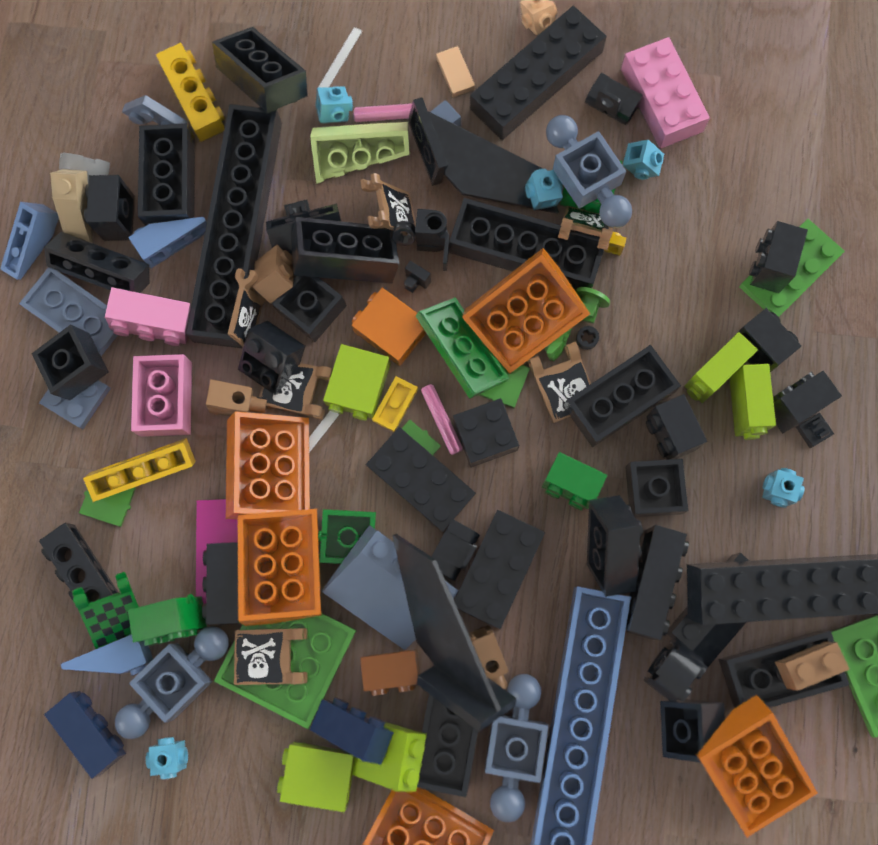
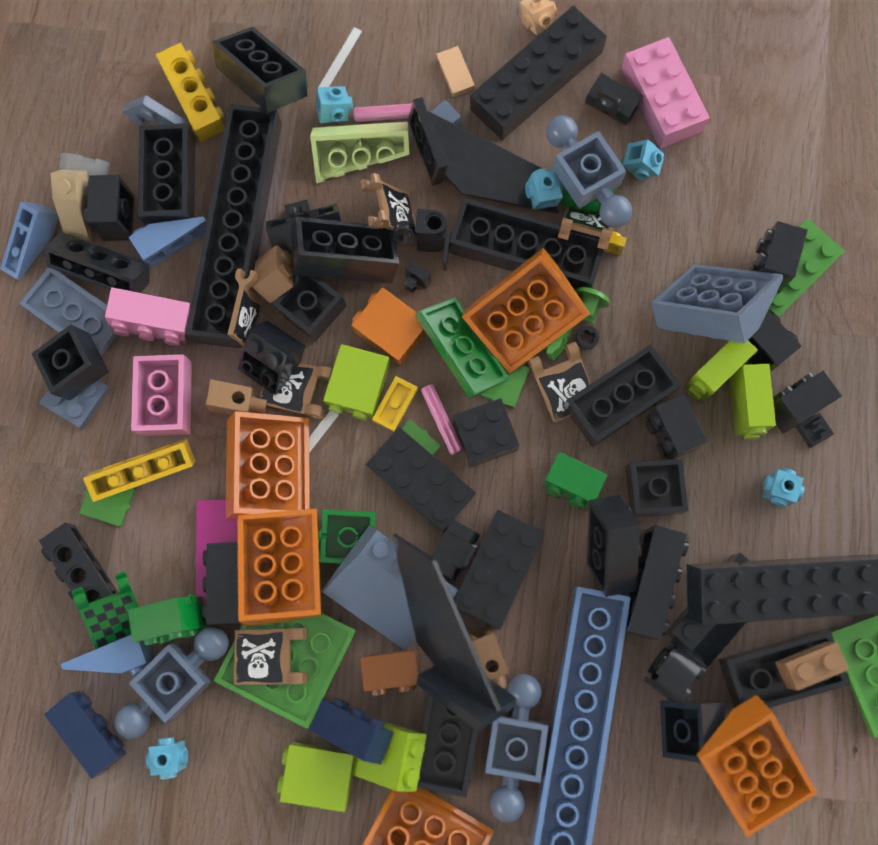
none -> sand blue slope [651,264,783,343]

